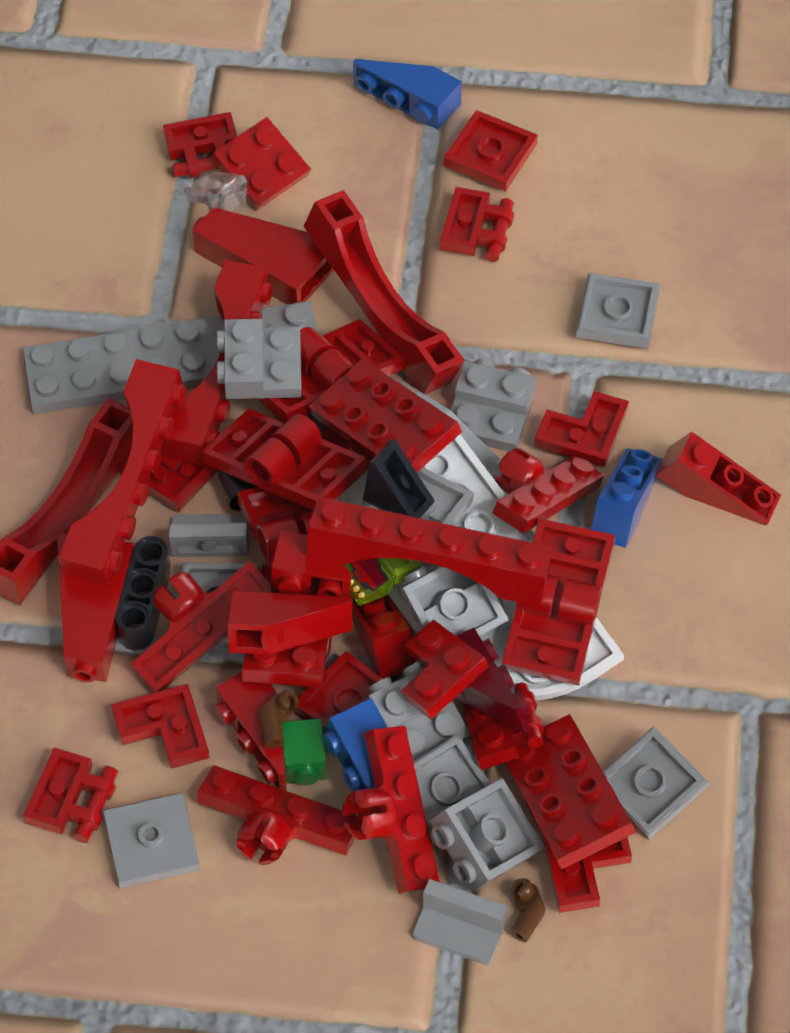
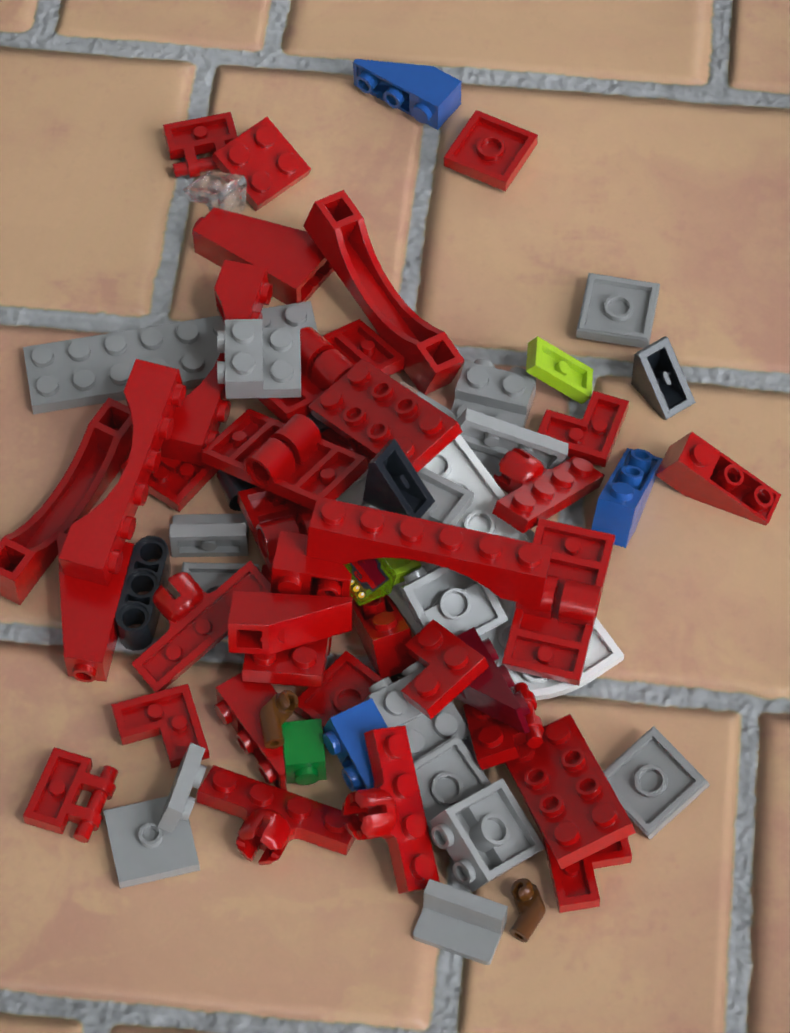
red plate [440,187,514,262] -> none
none -> light grey plate [158,743,207,833]
none -> light grey plate [457,408,569,469]
none -> lime plate [526,336,593,404]
none -> black slope [631,336,696,420]

